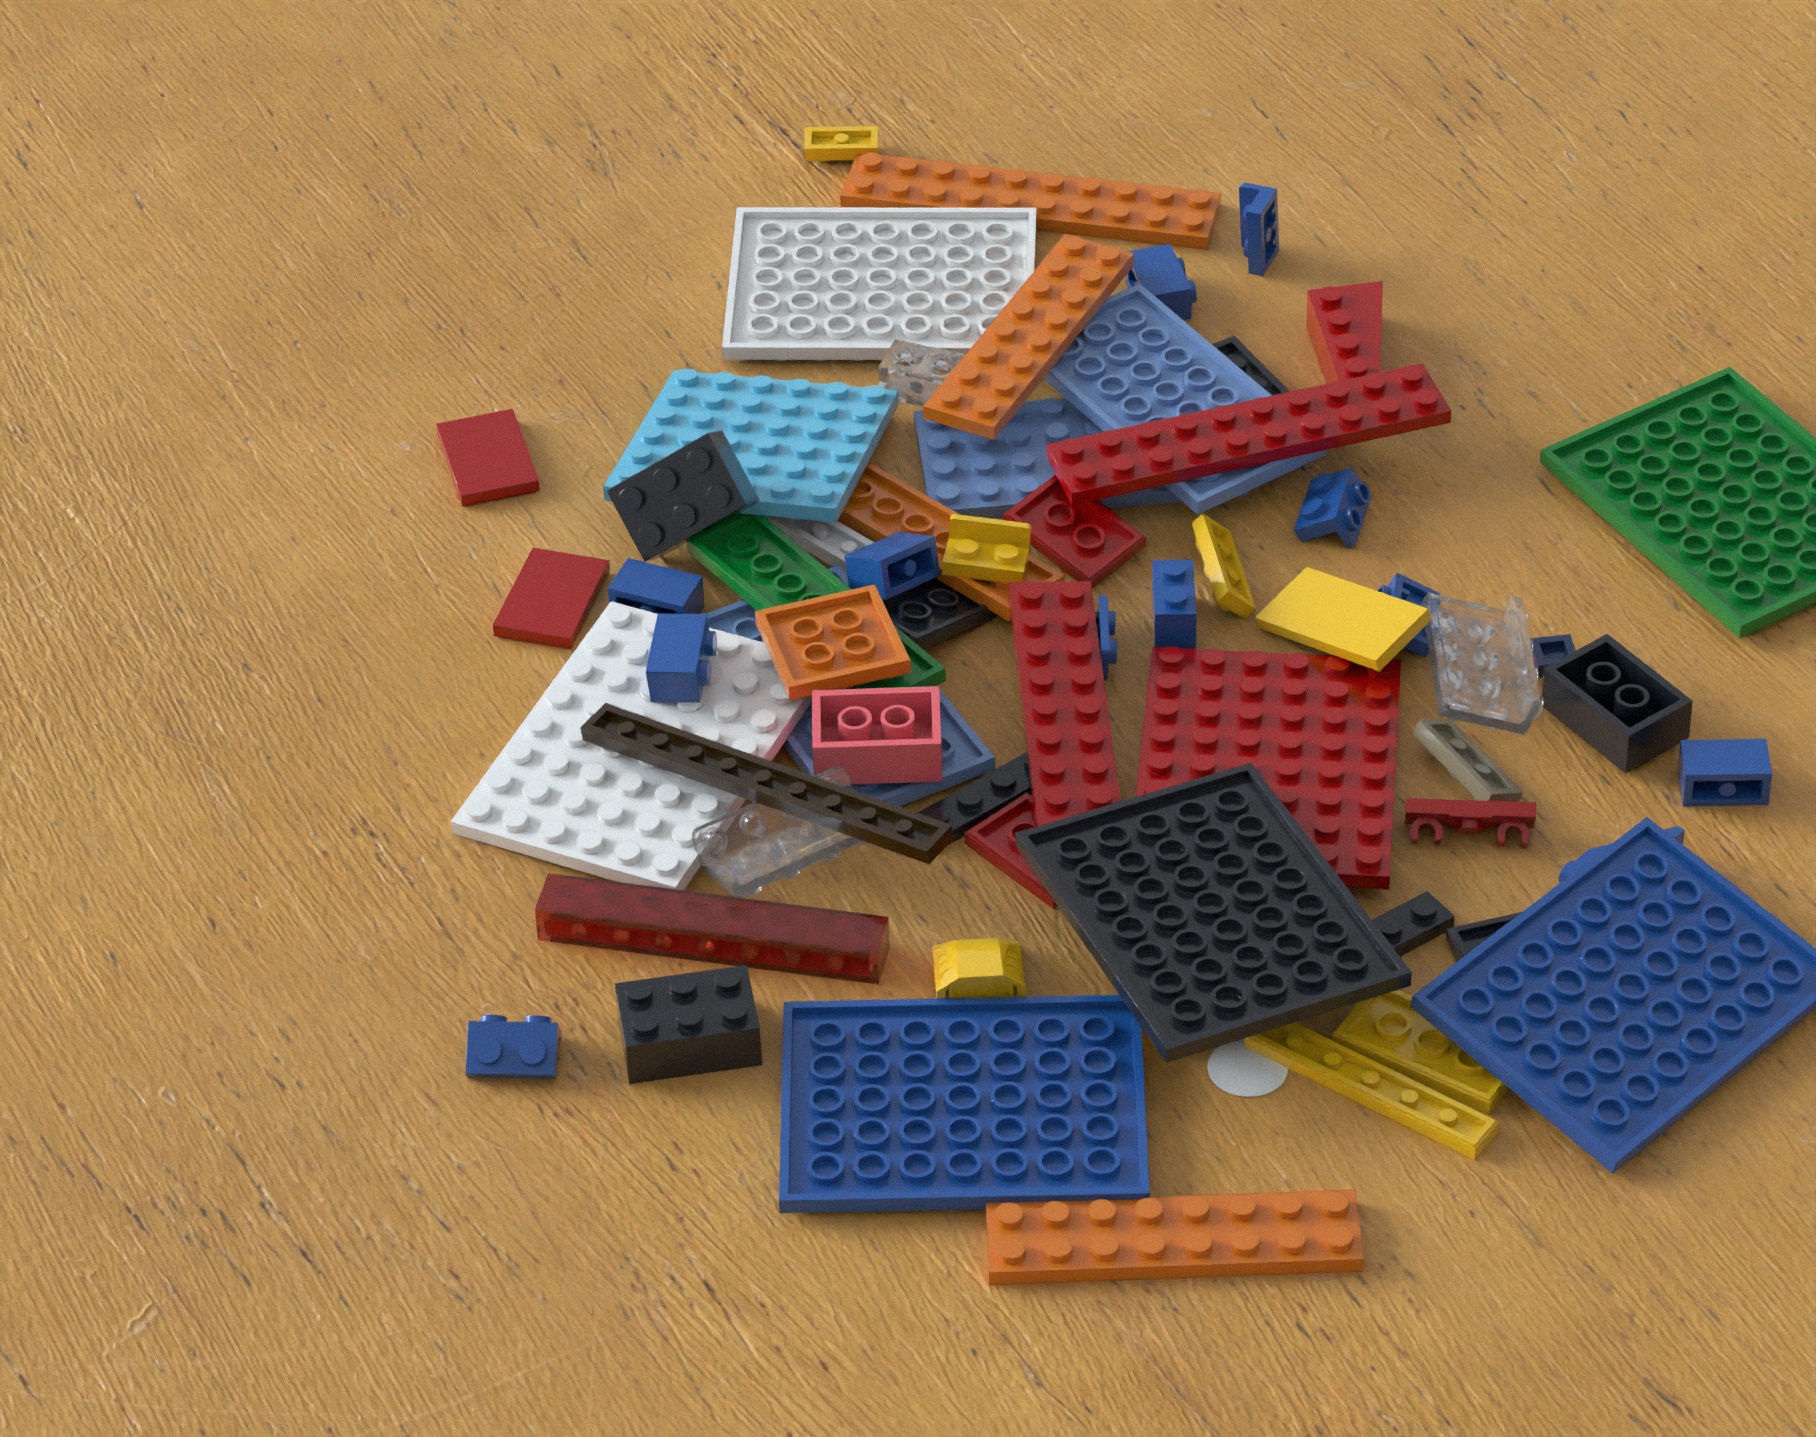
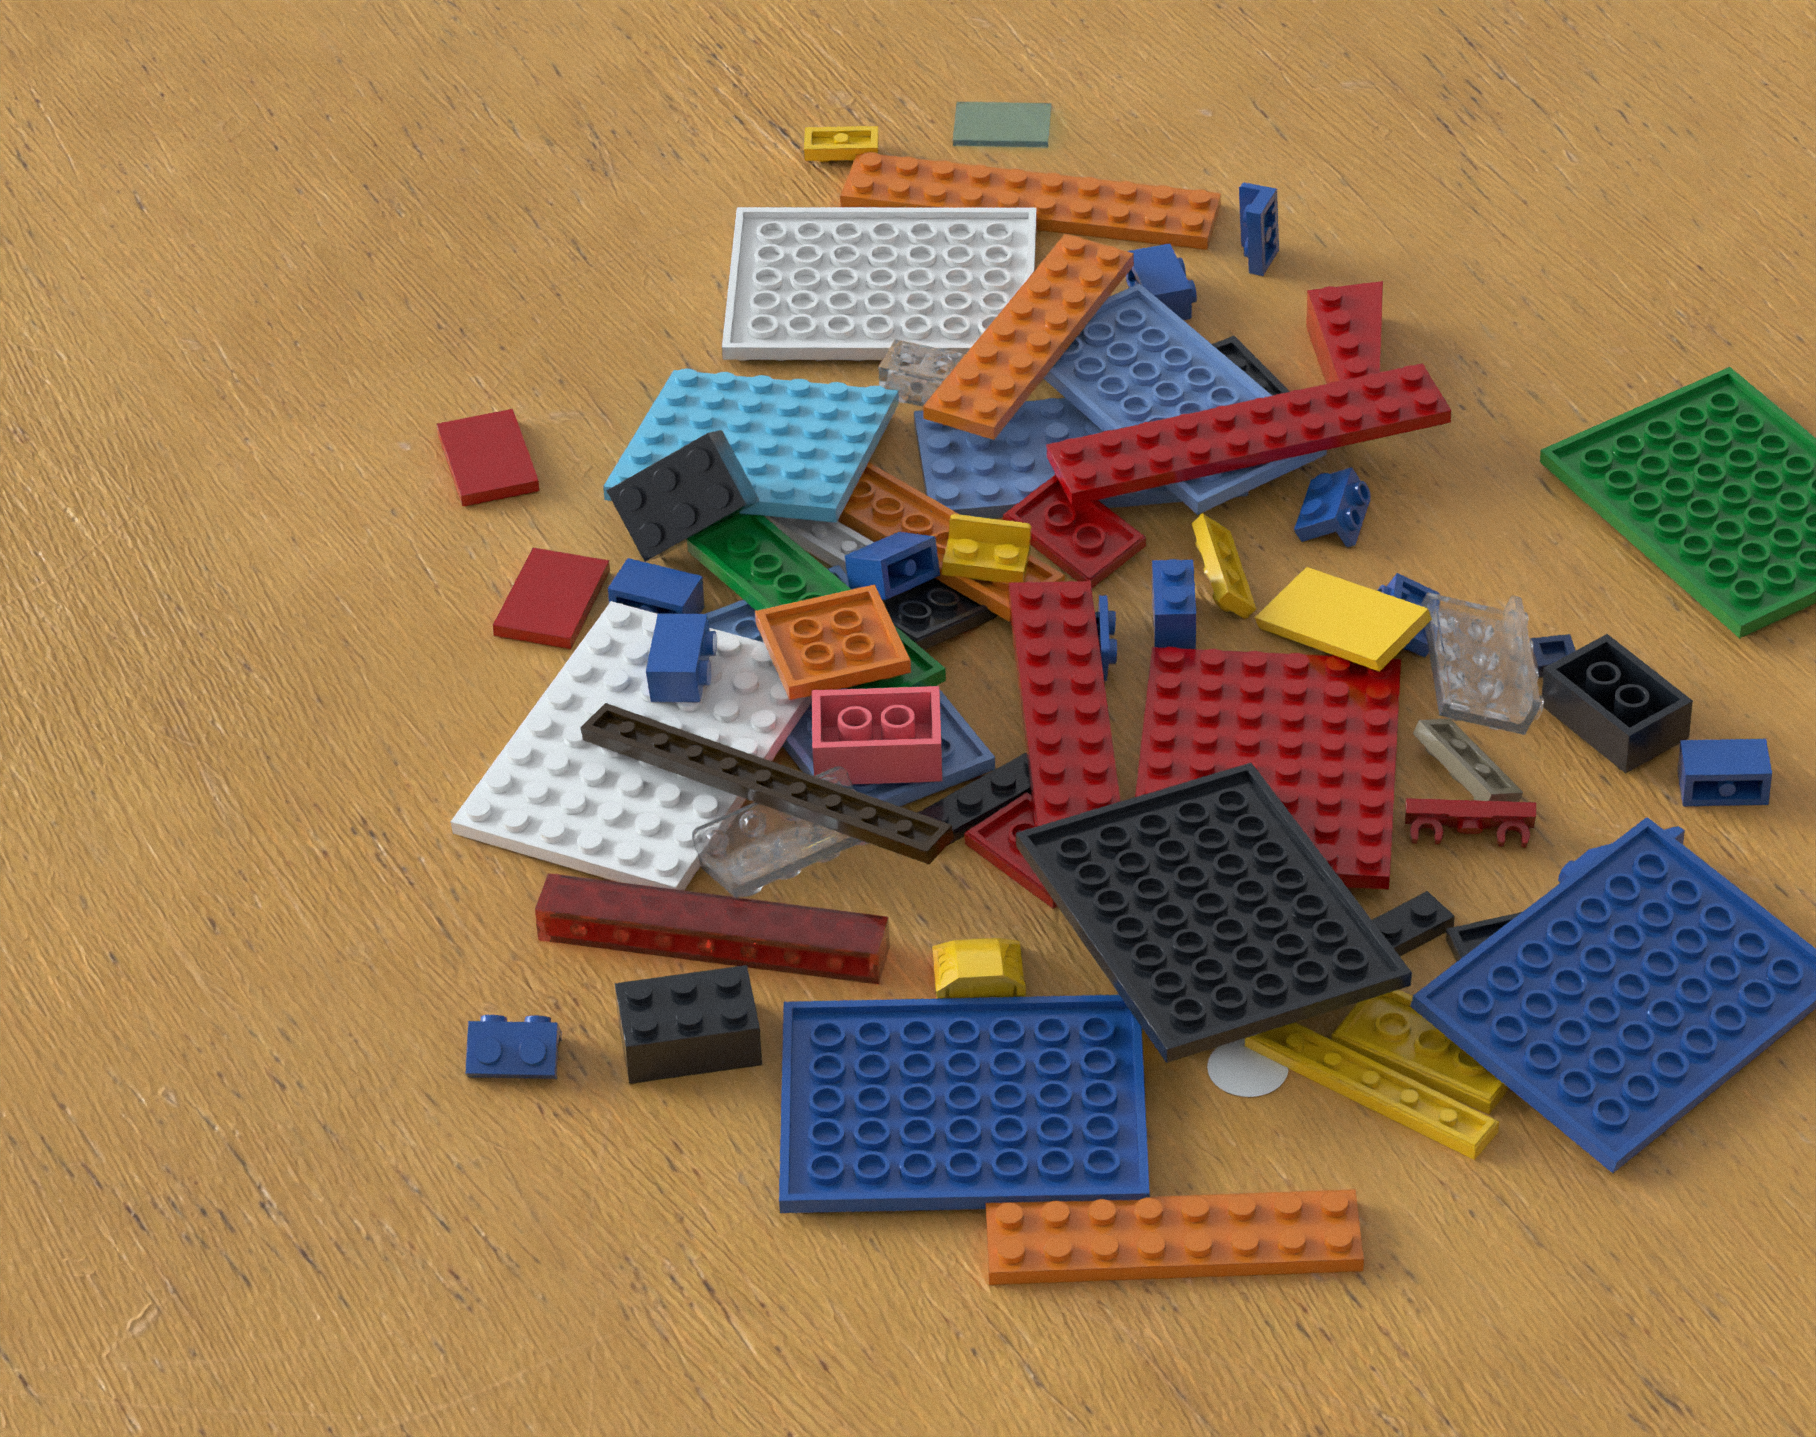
none -> clear light blue piece [953,102,1051,148]

